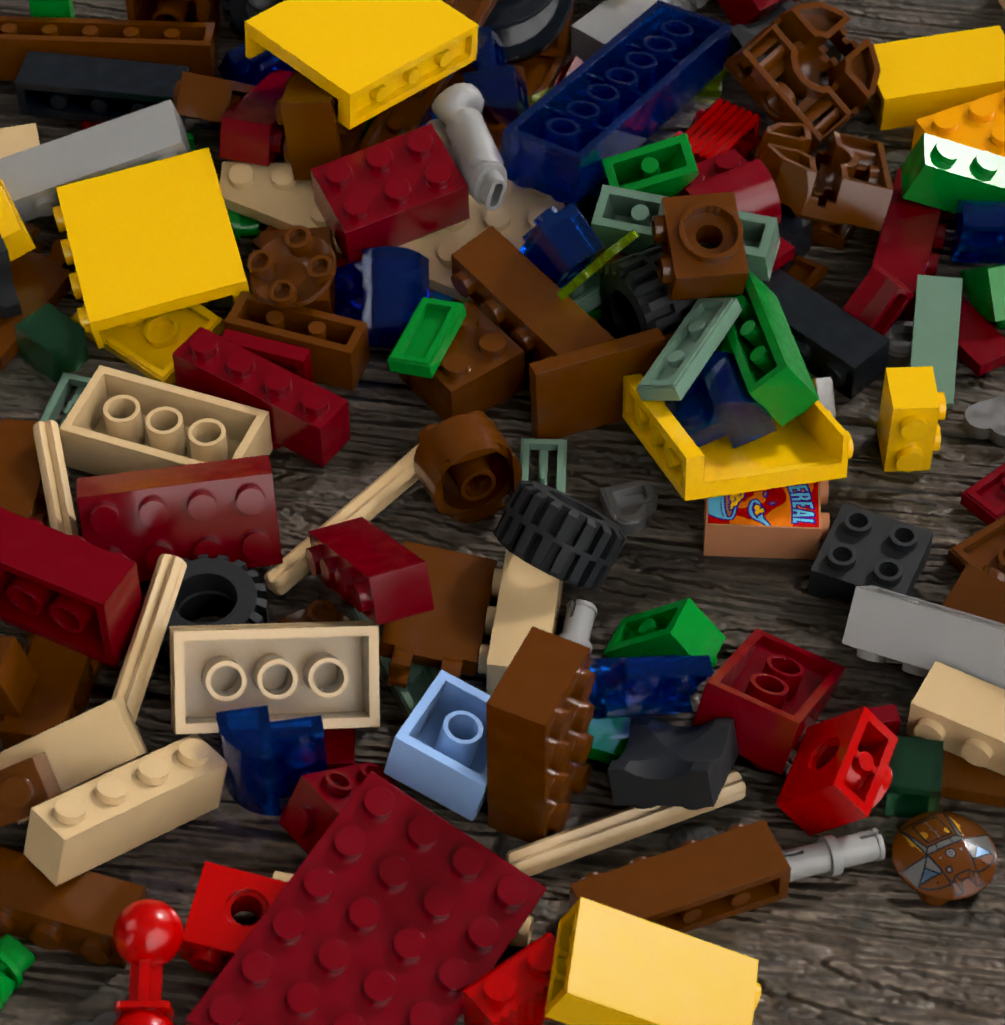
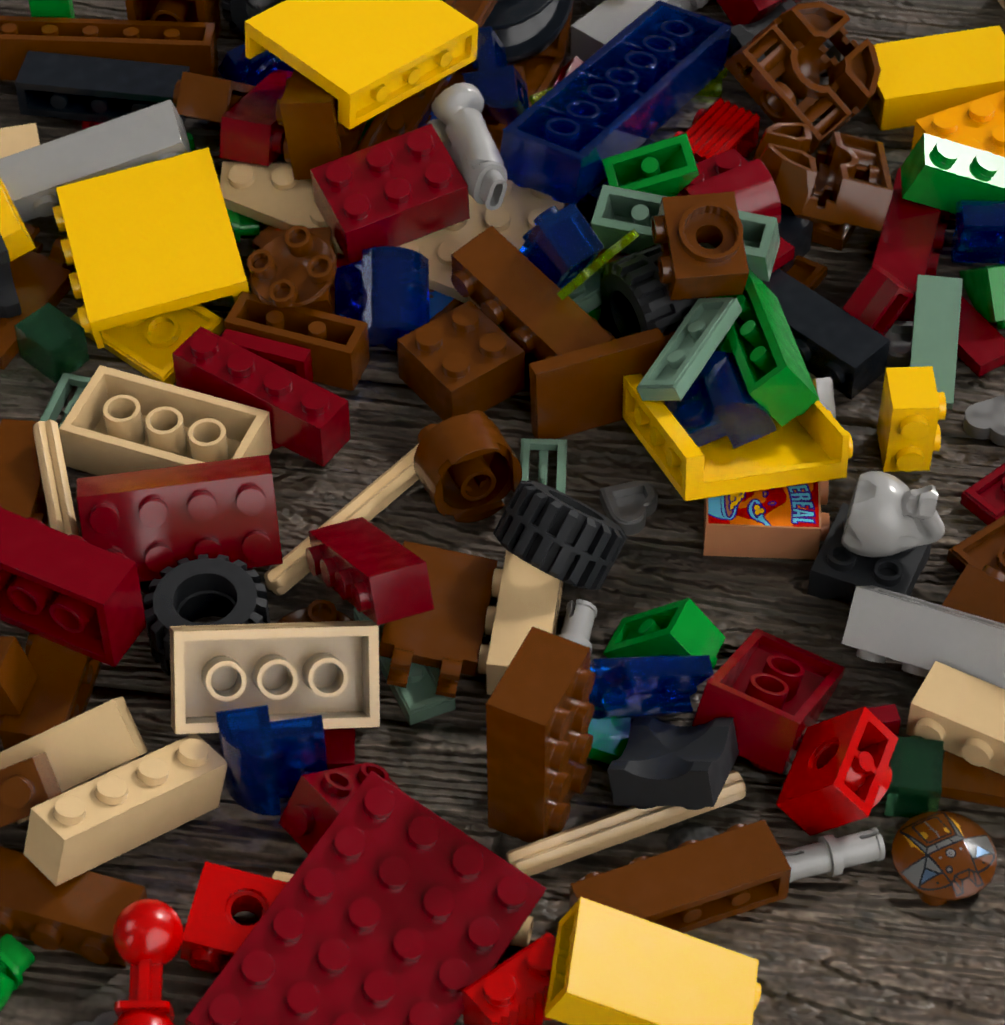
tan axle [89,554,187,781] -> none
light blue brick [383,669,490,822] -> none
green tile [387,297,467,379] -> none
none -> light grey piece [841,471,945,557]

